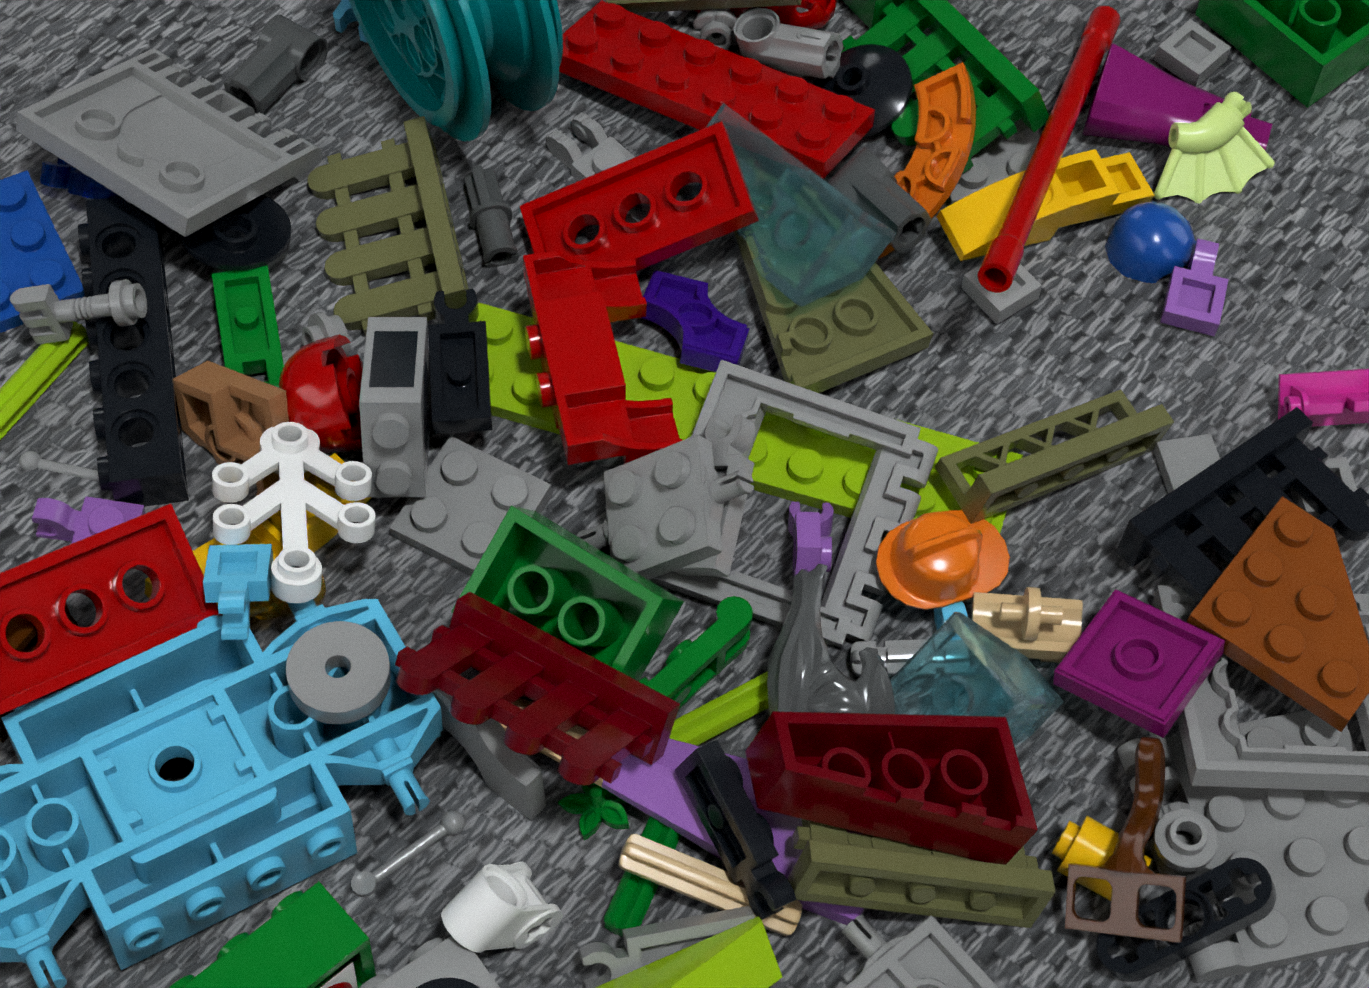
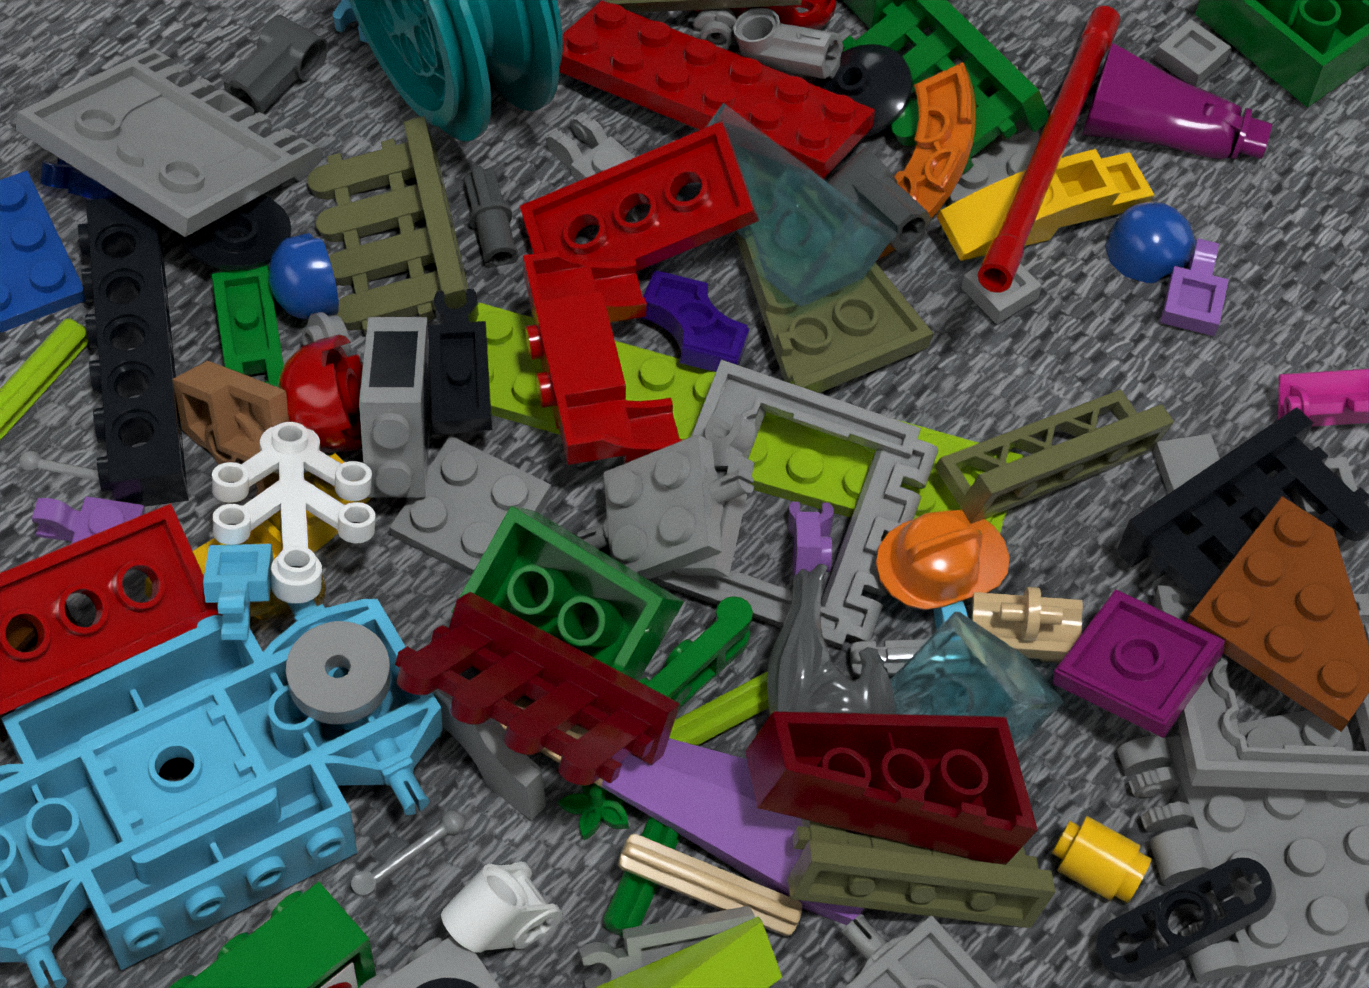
light grey hinge [10,279,147,344] -> none
black plate [675,740,796,920] -> none
reddish brown piece [1065,737,1186,943] -> none
light grey plate [1153,809,1218,872] -> none
yellowish green arm [1154,92,1275,204] -> none
none -> blue hair [268,233,339,319]

